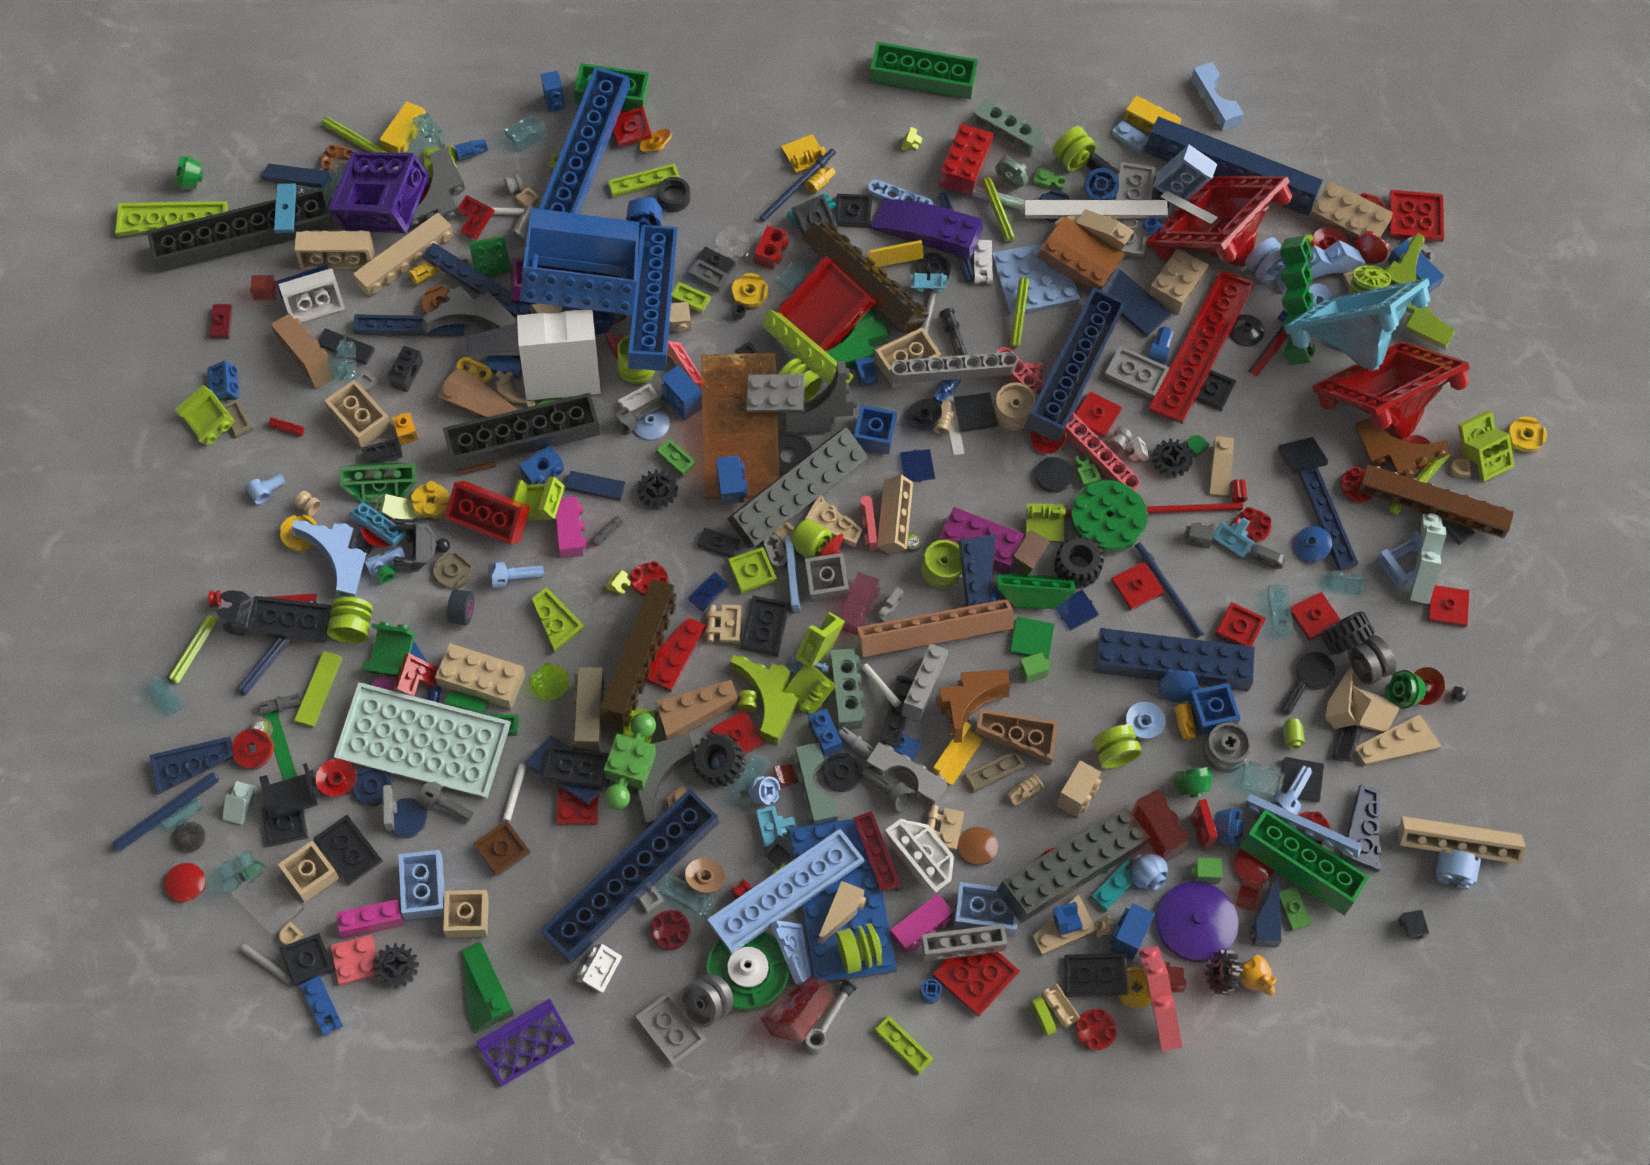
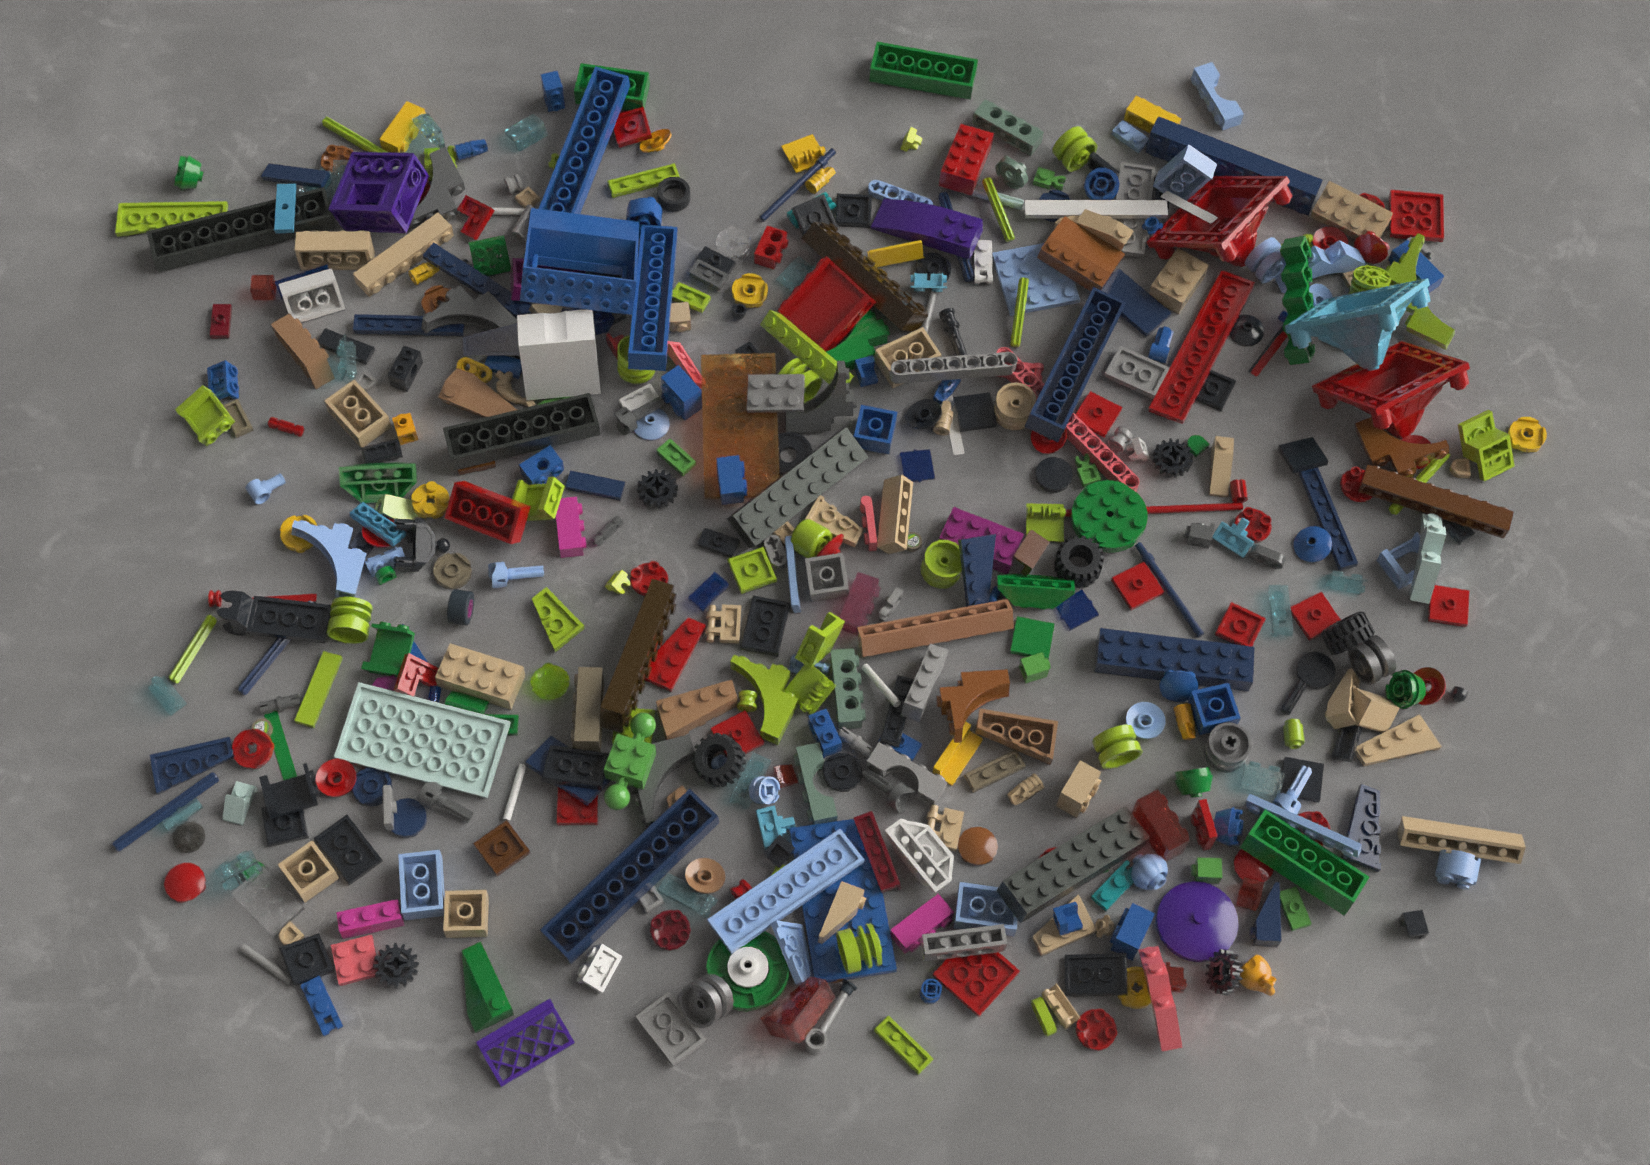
tan wheel [294,490,321,517] -> none

